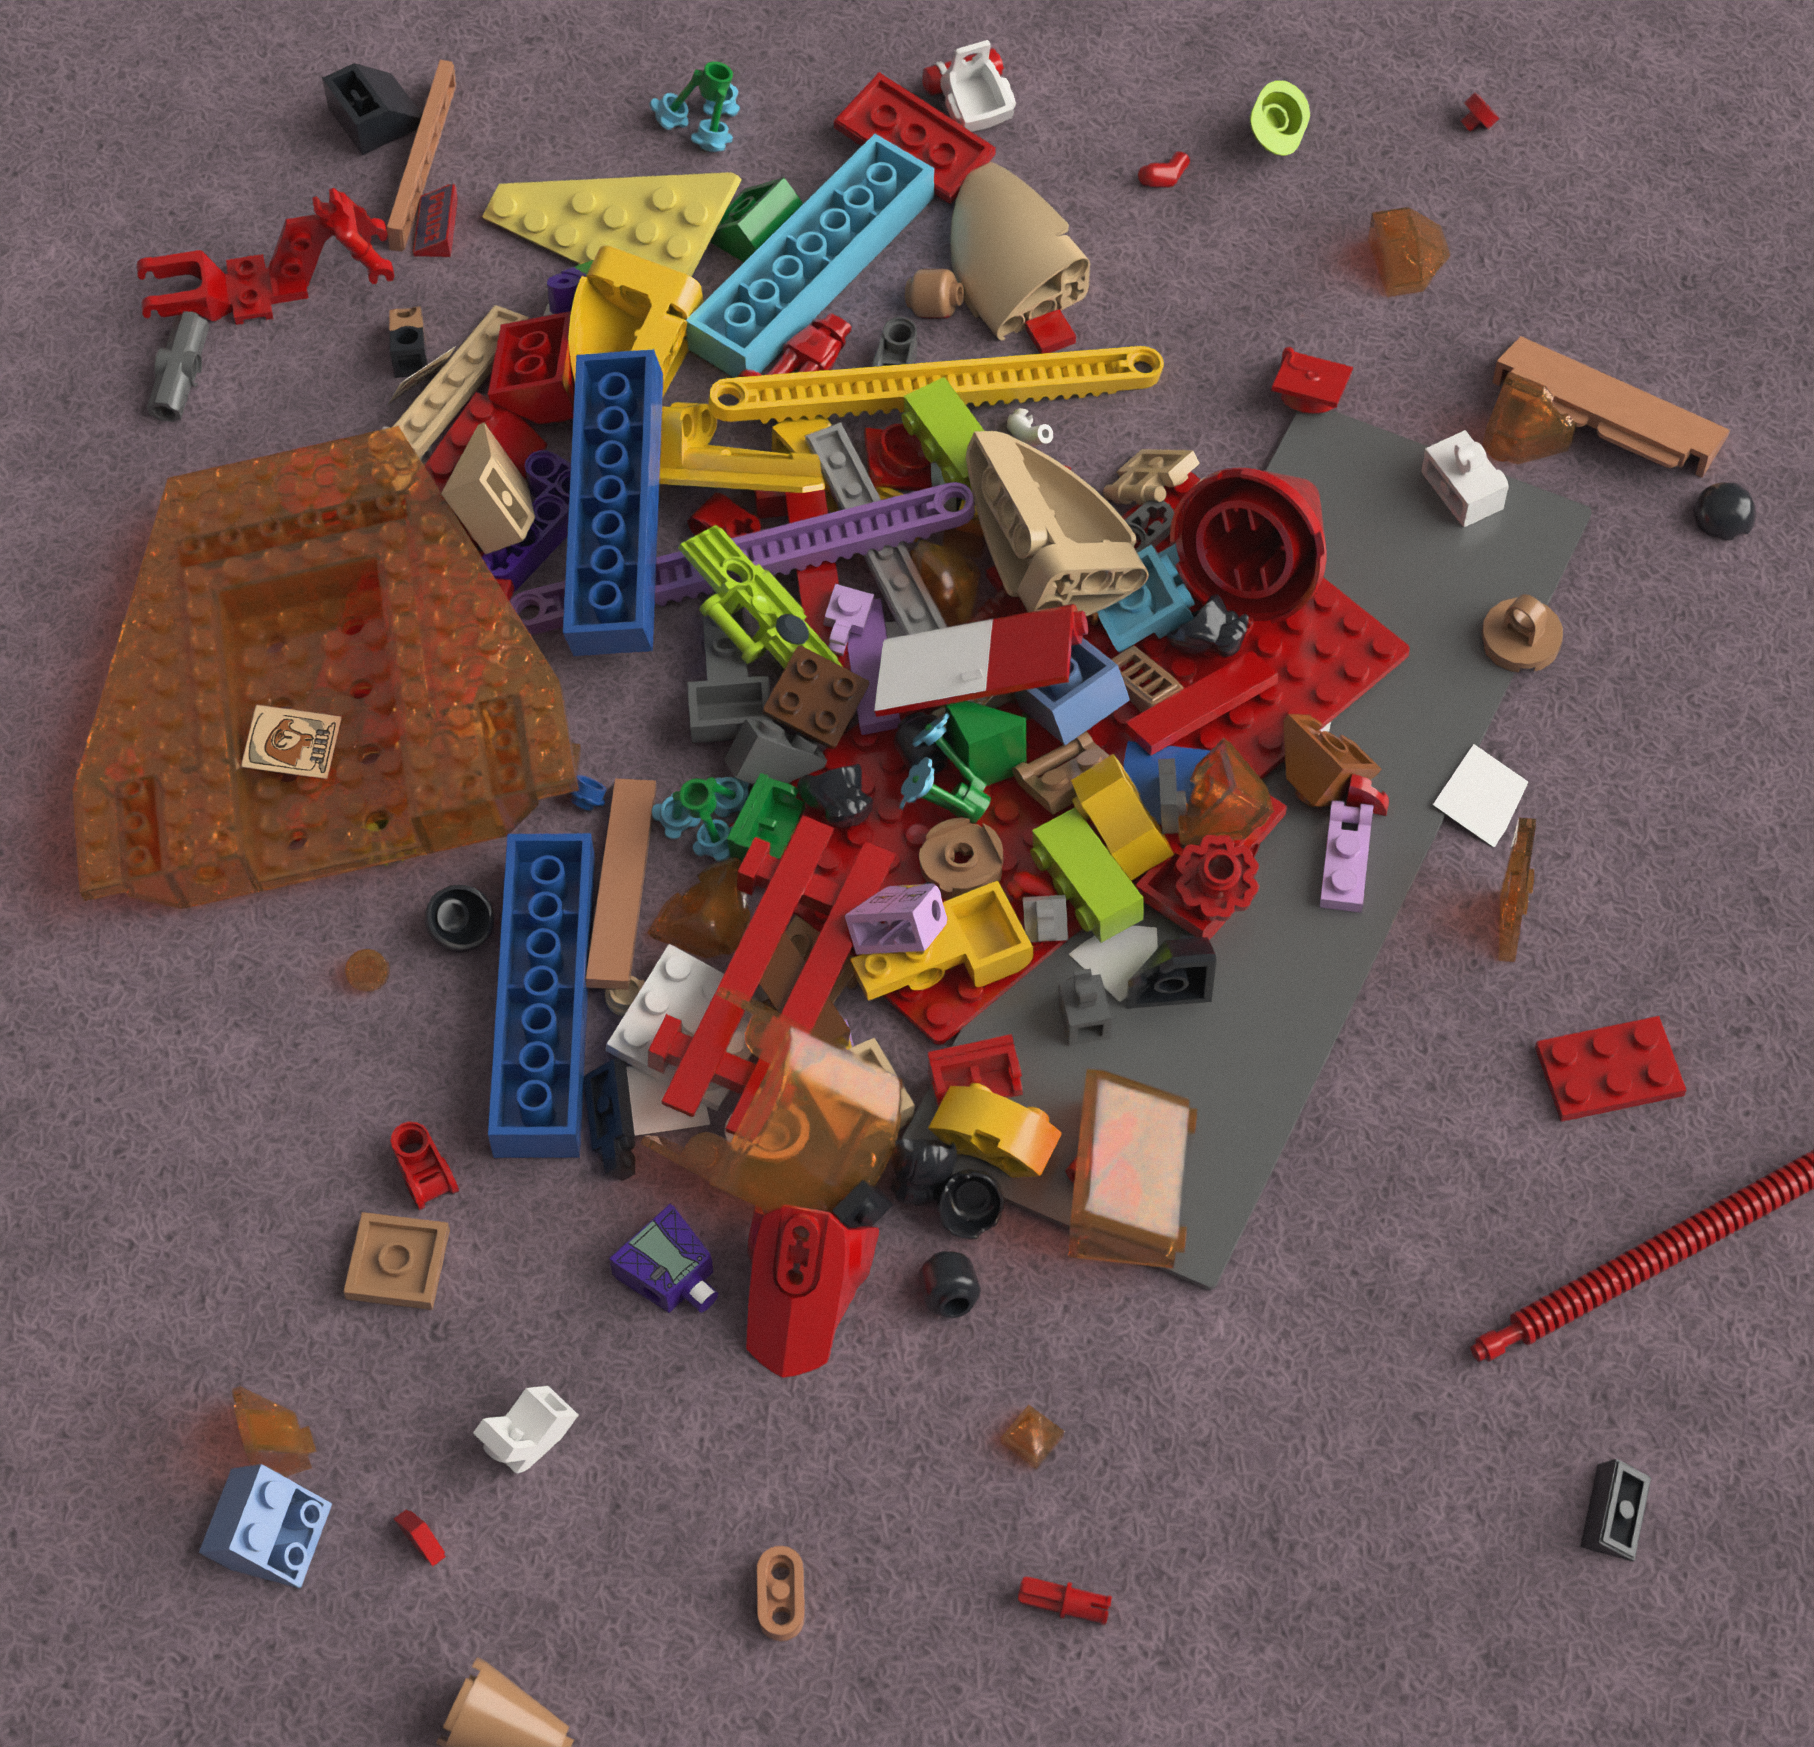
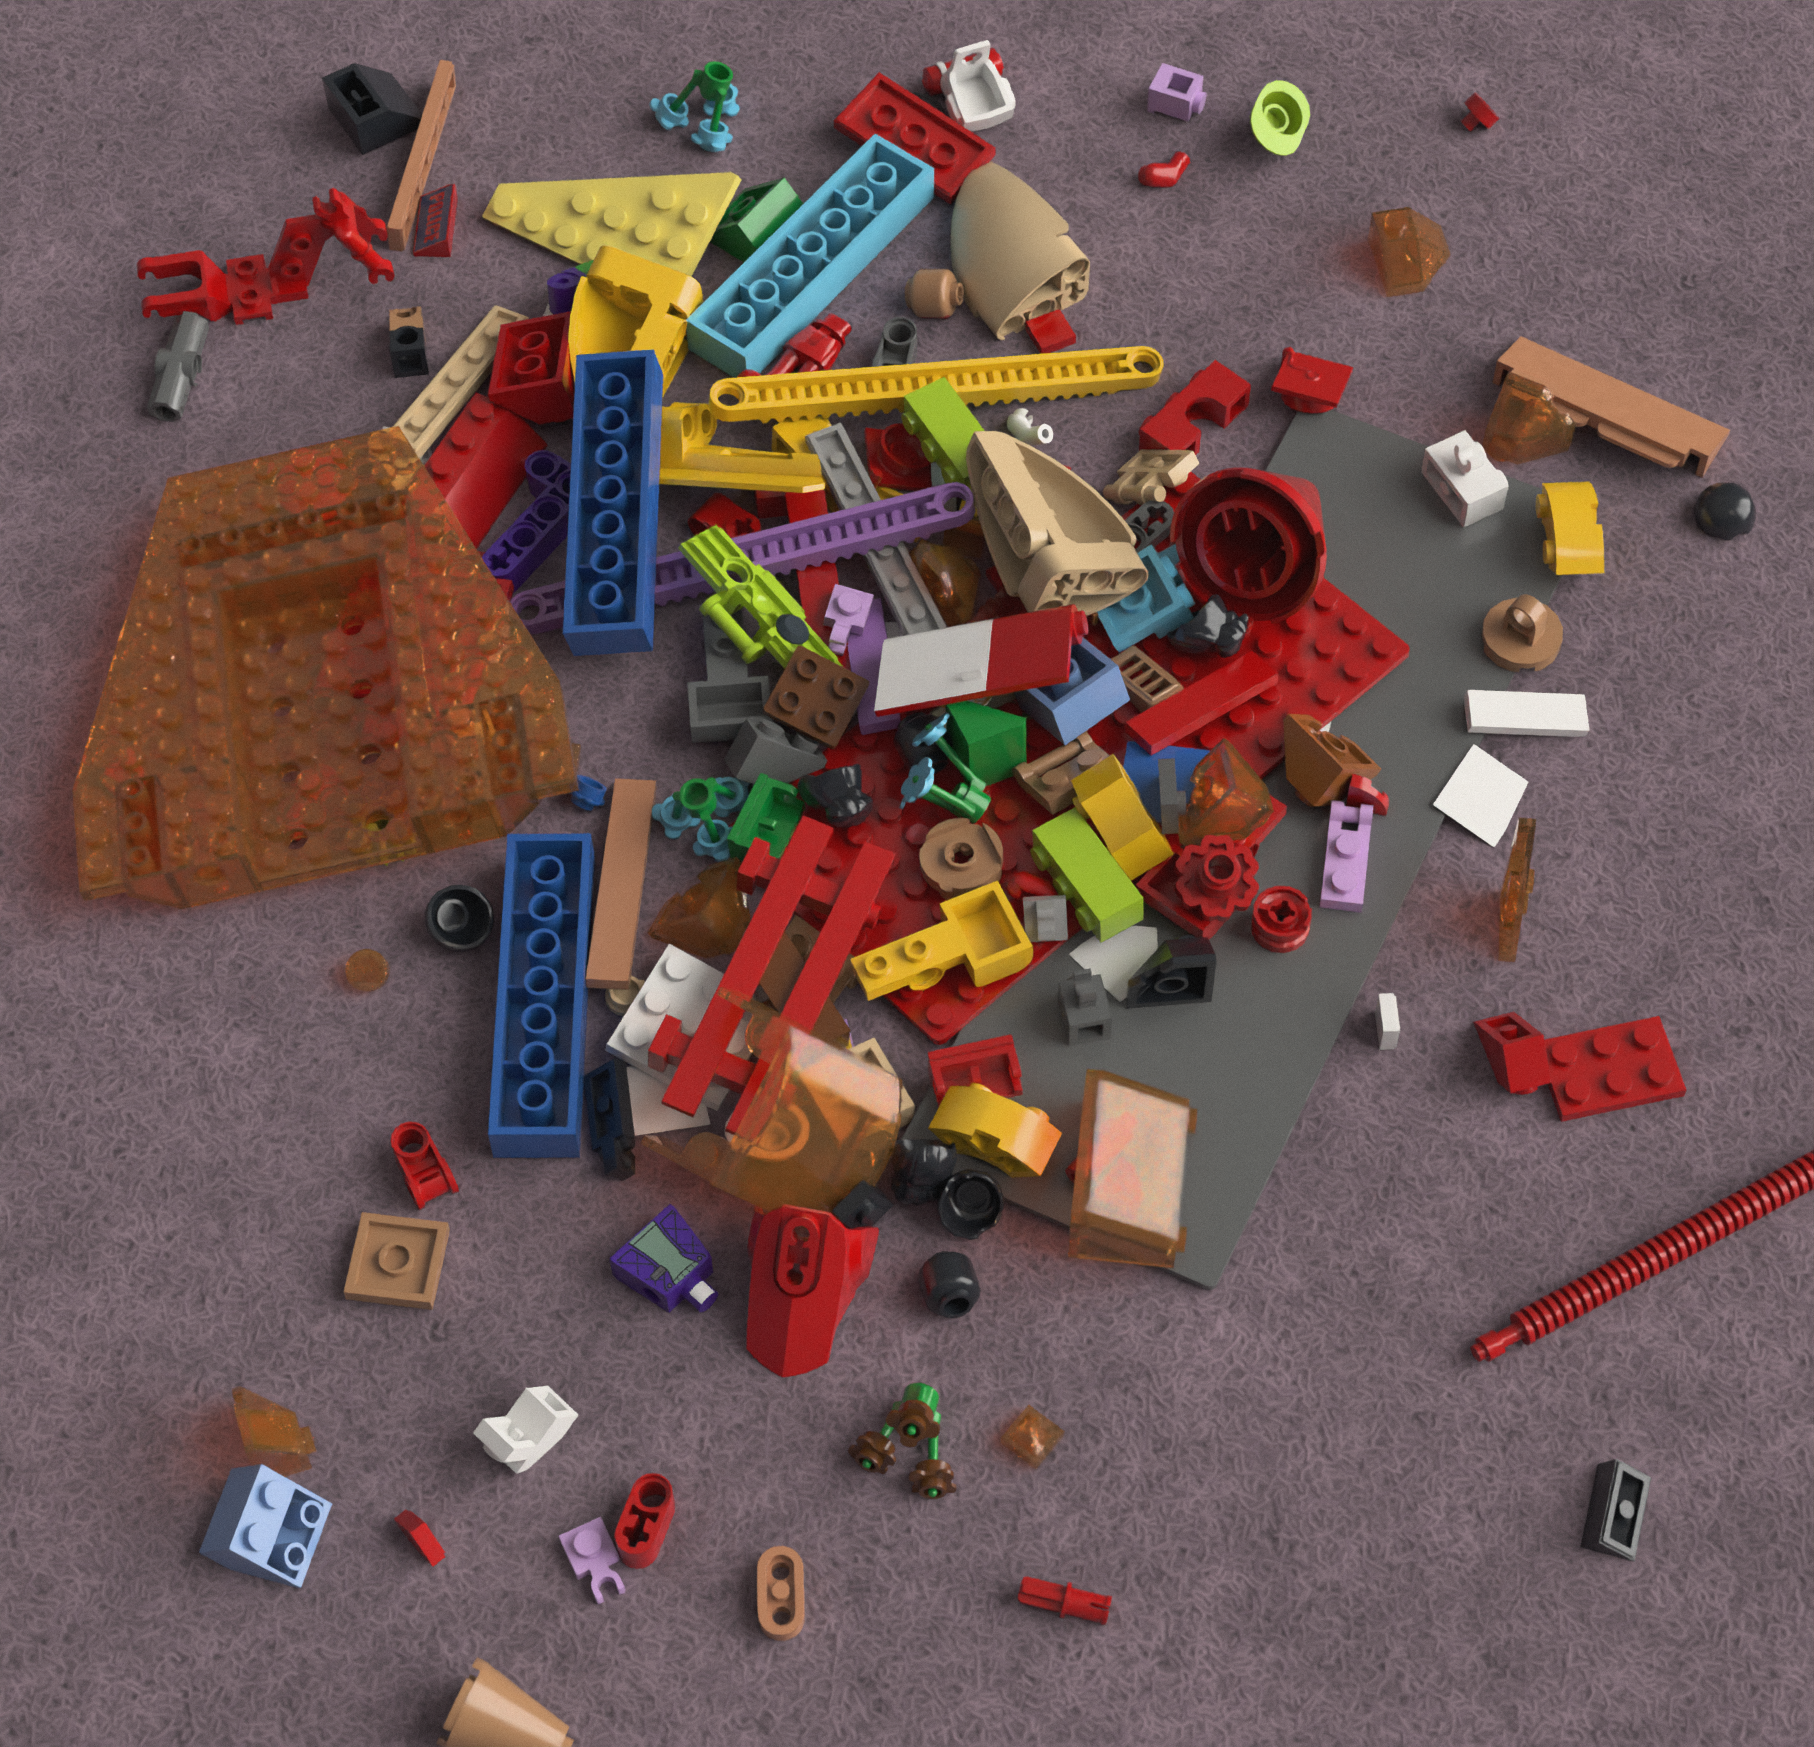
tan sticker [241,705,342,779] -> none
sticker [387,346,456,405] -> none
tan slope [441,423,535,554] -> none
lavender torso [845,882,947,954] -> none
none -> lavender plate [559,1517,626,1604]
none -> red beam [615,1473,675,1569]
none -> reddish brown plant [848,1383,957,1499]
none -> red arch [1139,360,1251,455]
none -> lavender brick [1147,63,1206,121]
none -> red wheel [1251,885,1312,953]
none -> white tile [1375,993,1400,1050]
none -> white tile [1463,690,1589,737]
none -> red slope [1474,1011,1551,1095]
none -> yellow brick [1536,481,1604,575]

